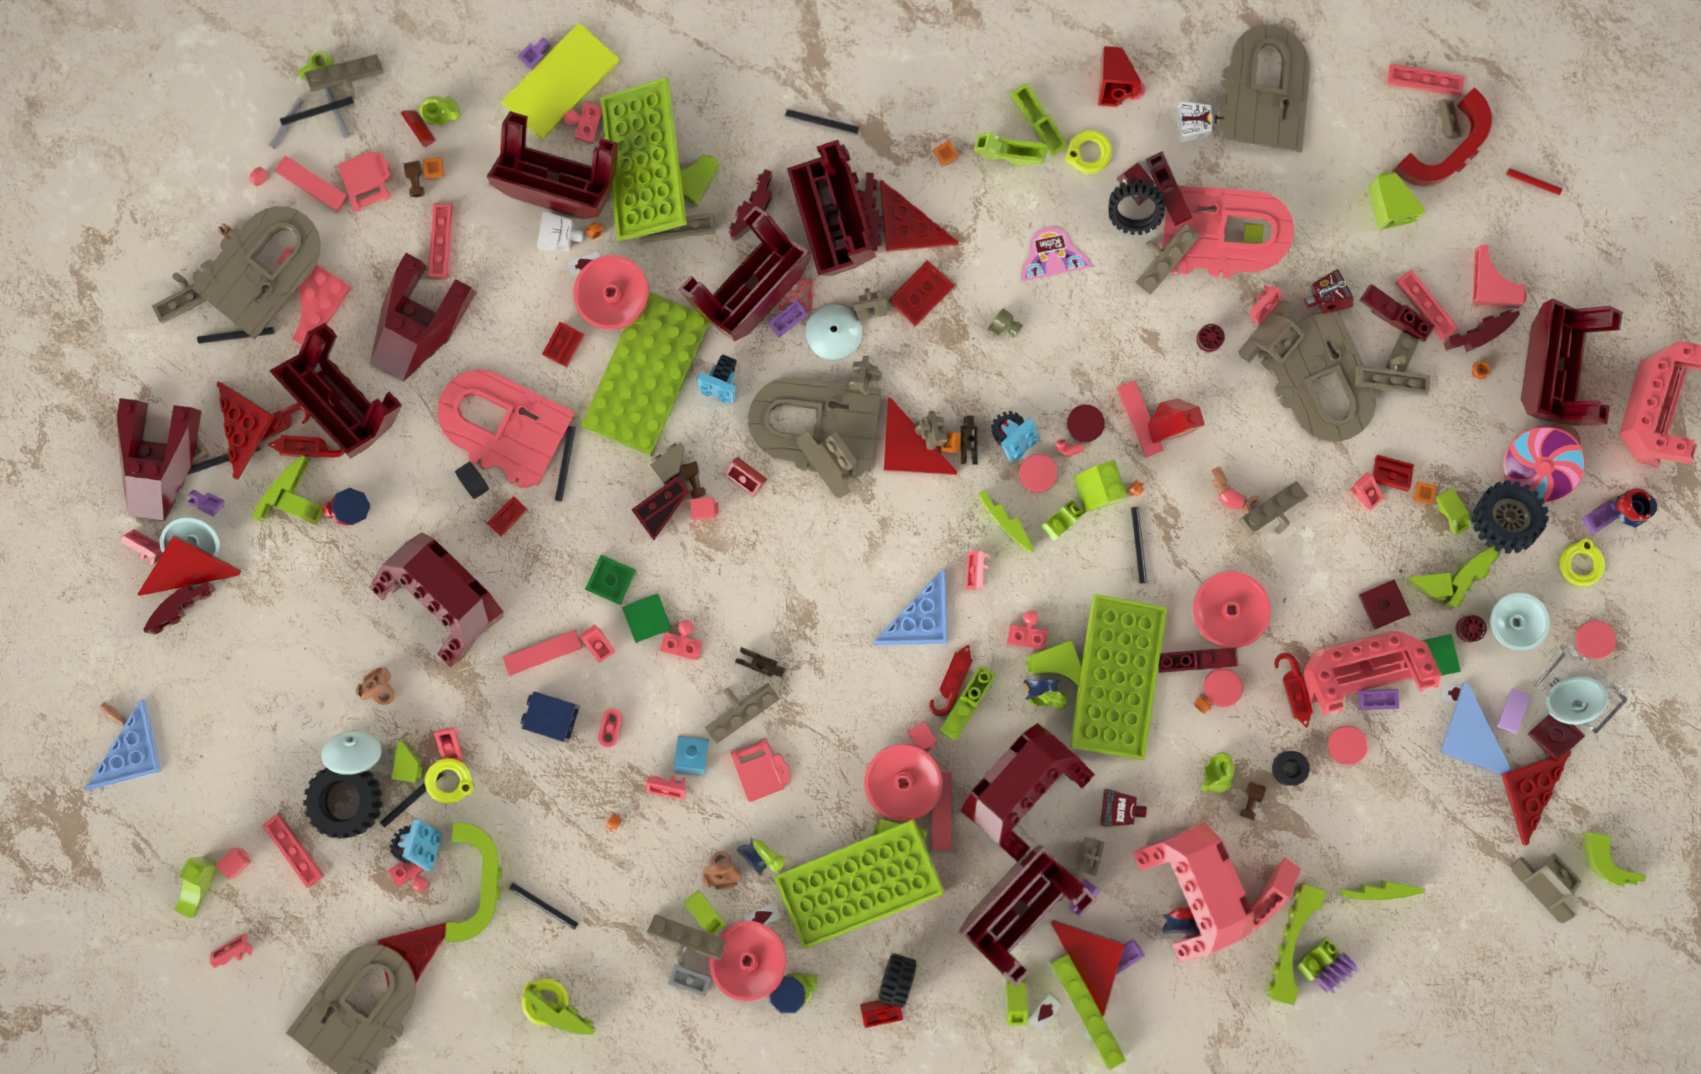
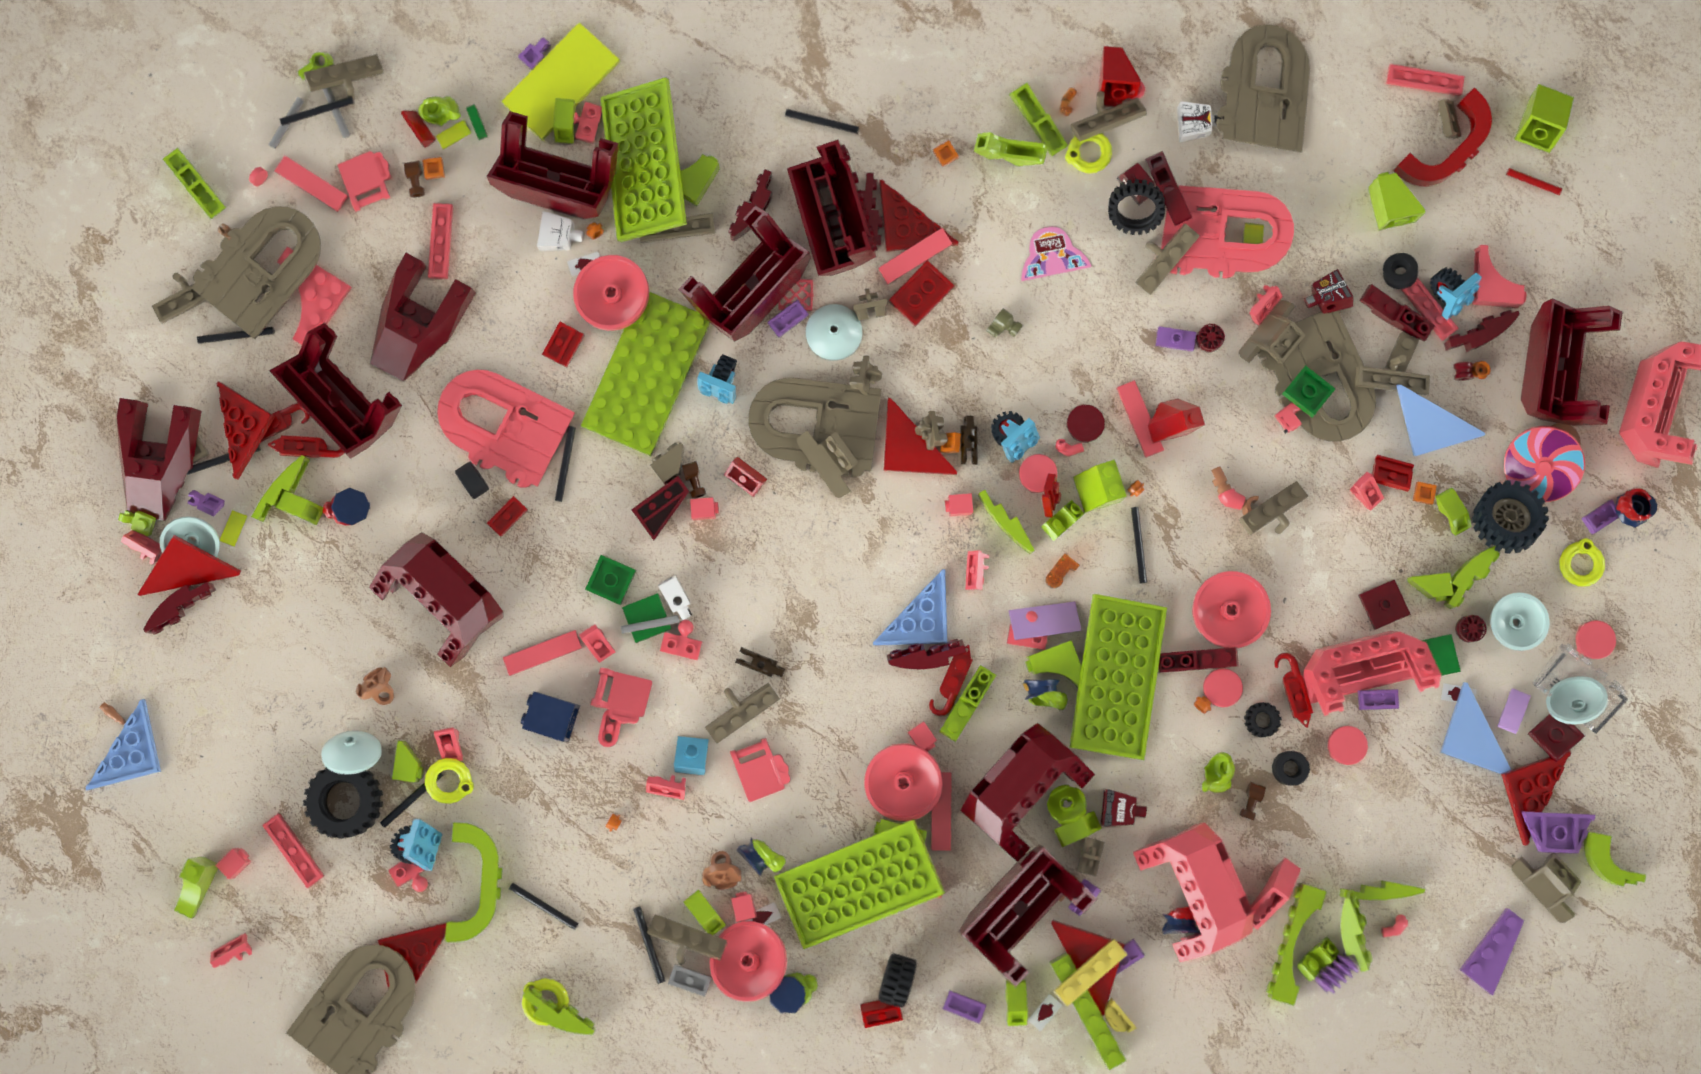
none -> lime plate [118,510,156,536]
none -> lime slope [163,148,226,219]
none -> neon yellow sticker [220,510,247,547]
none -> neon yellow sticker [436,120,471,149]
none -> green beam [466,104,488,140]
none -> lime slope [553,98,575,144]
none -> coral piece [590,668,652,724]
none -> light grey piece [621,615,679,634]
none -> black bar [633,906,665,984]
none -> white torso [658,575,692,620]
none -> coral brick [731,891,757,922]
none -> coral tile [878,228,952,284]
none -> dark red slope [887,639,966,670]
none -> medium lavender plate [943,990,986,1024]
none -> coral brick [945,493,973,516]
none -> lavender piece [1009,601,1082,640]
none -> red plate [1042,473,1061,518]
none -> clear orange leg [1045,553,1080,589]
none -> lime plate [1047,785,1087,825]
none -> lime slope [1054,811,1102,847]
none -> light yellow plate [1054,939,1127,1006]
none -> clear orange arm [1060,87,1077,116]
none -> dark tan plate [1071,91,1147,142]
none -> light yellow plate [1105,998,1137,1032]
none -> medium lavender plate [1155,326,1196,352]
none -> black tyre [1244,702,1282,737]
none -> coral piece [1275,402,1302,434]
none -> green tile [1282,365,1336,418]
none -> lime slope [1341,890,1373,972]
none -> coral arm [1381,914,1408,937]
none -> black tyre [1383,253,1418,289]
none -> light blue tile [1396,385,1485,456]
none -> medium azure plate [1430,267,1482,320]
none -> dark red wheel [1454,362,1474,381]
none -> medium lavender wing [1459,908,1524,995]
none -> lime slope [1514,84,1574,153]
none -> medium lavender wing [1522,812,1595,853]

